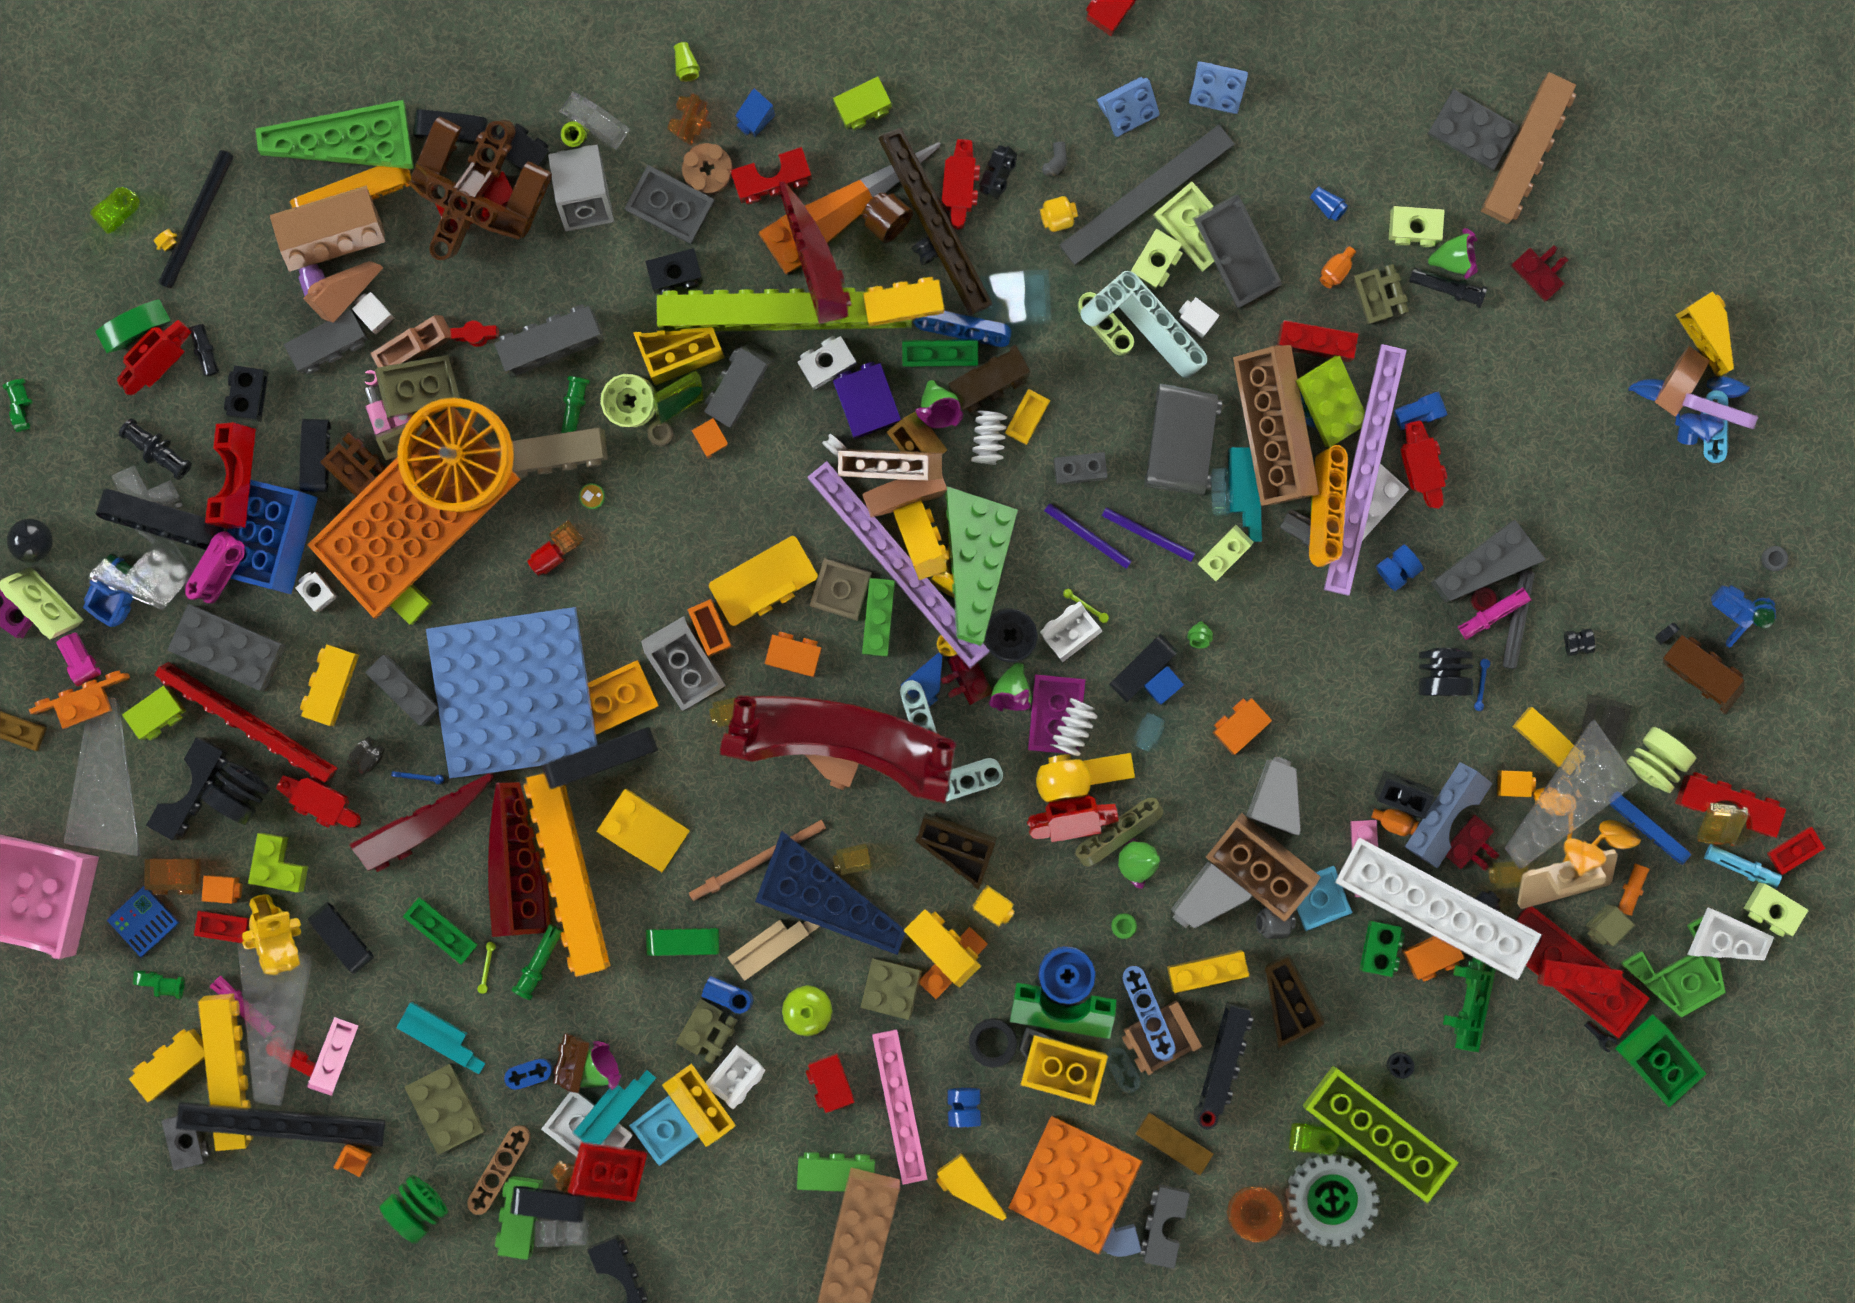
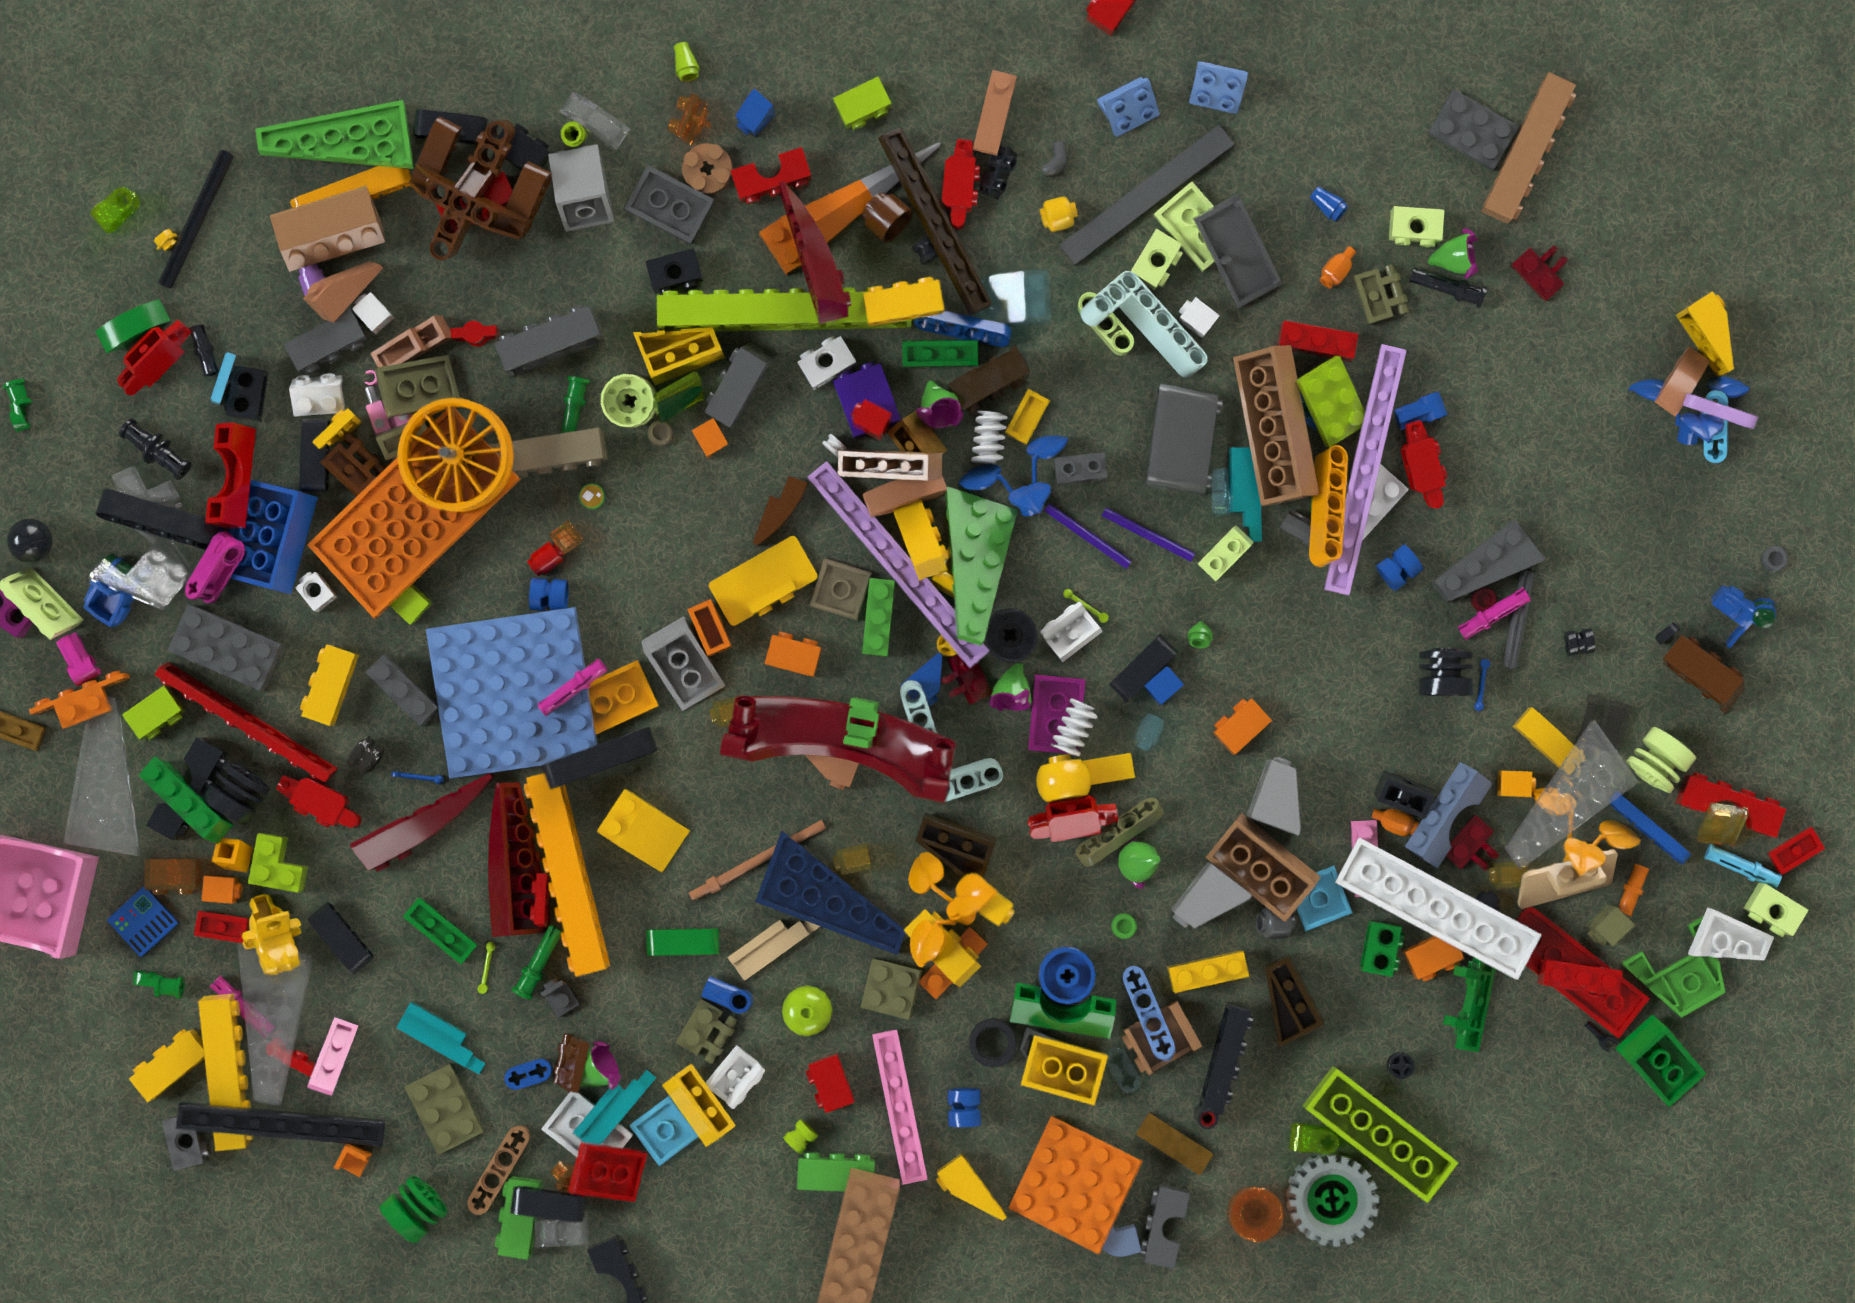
none -> green arch [138,756,234,844]
none -> medium azure tile [210,352,236,405]
none -> light orange brick [212,838,253,872]
none -> white bracket [289,373,345,416]
none -> yellow wing [312,408,362,449]
none -> blue wheel [529,578,569,611]
none -> red plate [530,873,551,927]
none -> dark pink pin [537,658,607,716]
none -> dark grey bracket [541,977,580,1018]
none -> reddish brown slope [753,476,808,546]
none -> lime wheel [783,1118,819,1155]
none -> bright green piece [843,697,879,748]
none -> red brick [851,399,892,441]
none -> light orange plant [908,852,997,968]
none -> blue plant [958,435,1068,516]
none -> nougat slope [973,70,1017,156]

